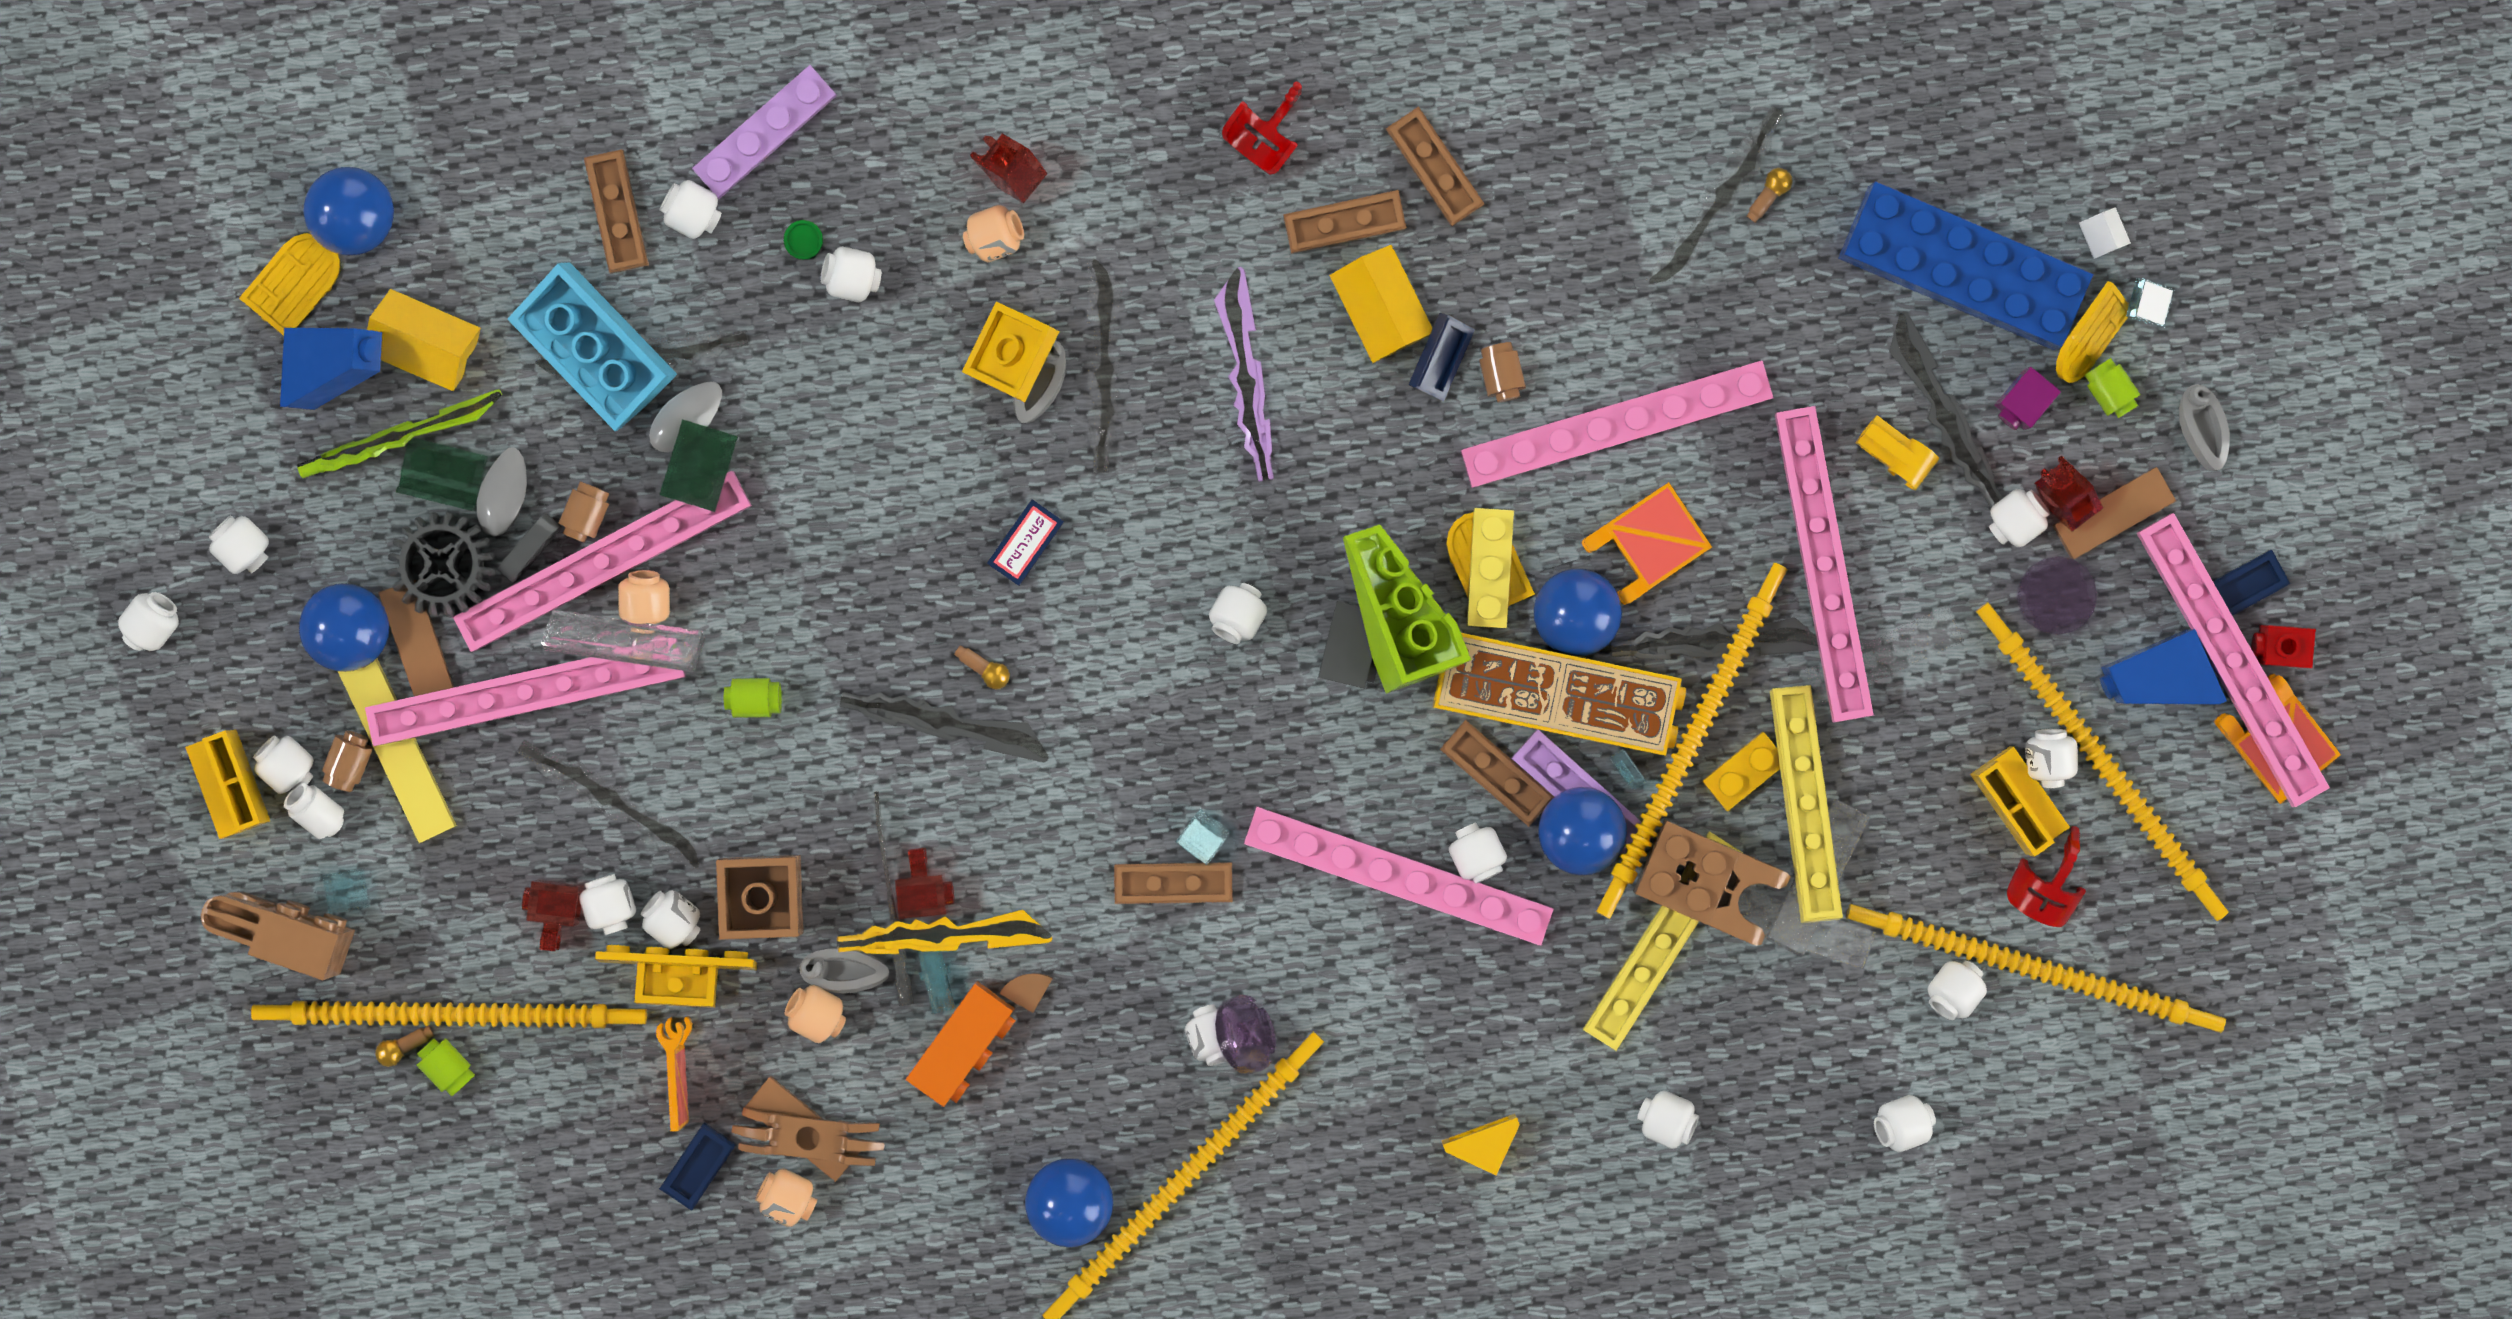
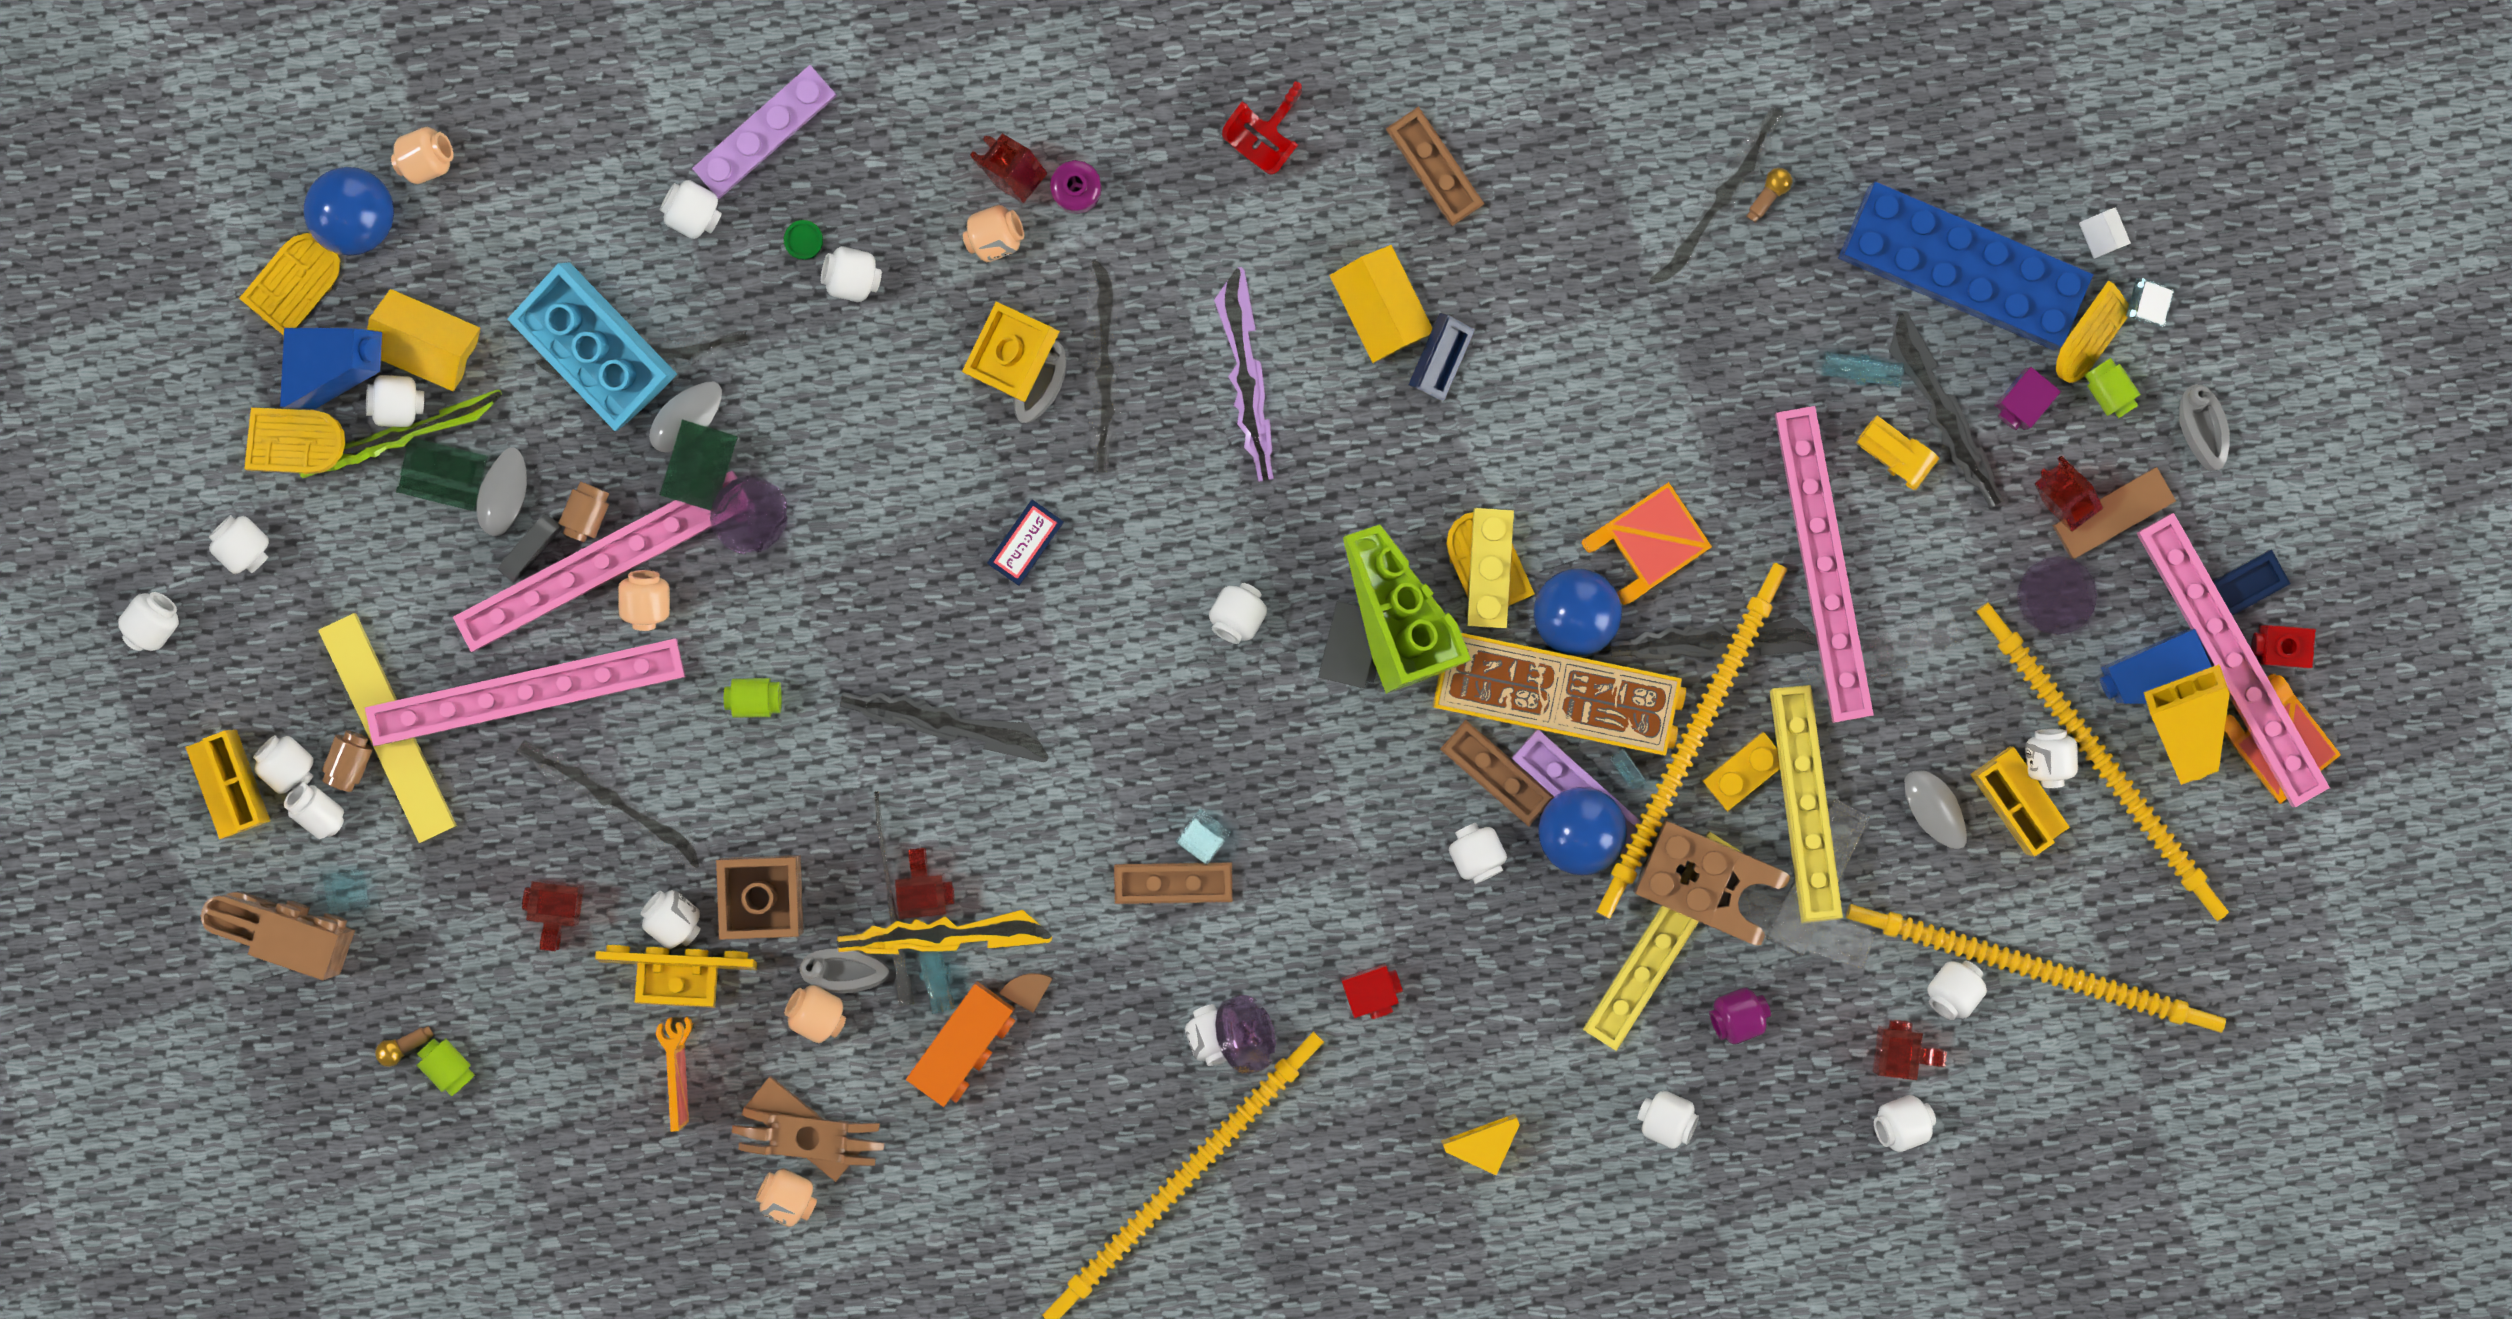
yellow hose [251,1000,647,1028] -> none
blue piece [299,583,390,672] -> none
medium nougat tile [378,580,455,696] -> none
dark grey gear [388,512,496,618] -> none
clear plate [541,610,705,672] -> none
white head [579,874,636,935] -> none
medium nougat tile [584,149,649,274] -> none
dark blue tile [659,1123,737,1211] -> none
piece [954,645,1010,690] -> none
blue piece [1025,1159,1113,1247] -> none
bright pink plate [1244,807,1554,946] -> none
medium nougat tile [1283,190,1407,254] -> none
bright pink plate [1461,361,1773,488] -> none
medium nougat brick [1479,342,1526,403] -> none
white head [1989,489,2050,547] -> none
red helmet [2007,826,2086,927] -> none
none -> yellow window [244,407,345,475]
none -> white head [366,375,424,427]
none -> light nougat head [391,127,453,184]
none -> clear purple tile [710,476,788,554]
none -> magenta head [1050,160,1102,214]
none -> red brick [1341,963,1403,1019]
none -> magenta head [1709,987,1771,1045]
none -> clear light blue pin [1821,351,1904,388]
none -> clear red brick [1872,1020,1947,1080]
none -> light grey arm [1904,771,1967,849]
none -> yellow slope [2143,664,2230,785]

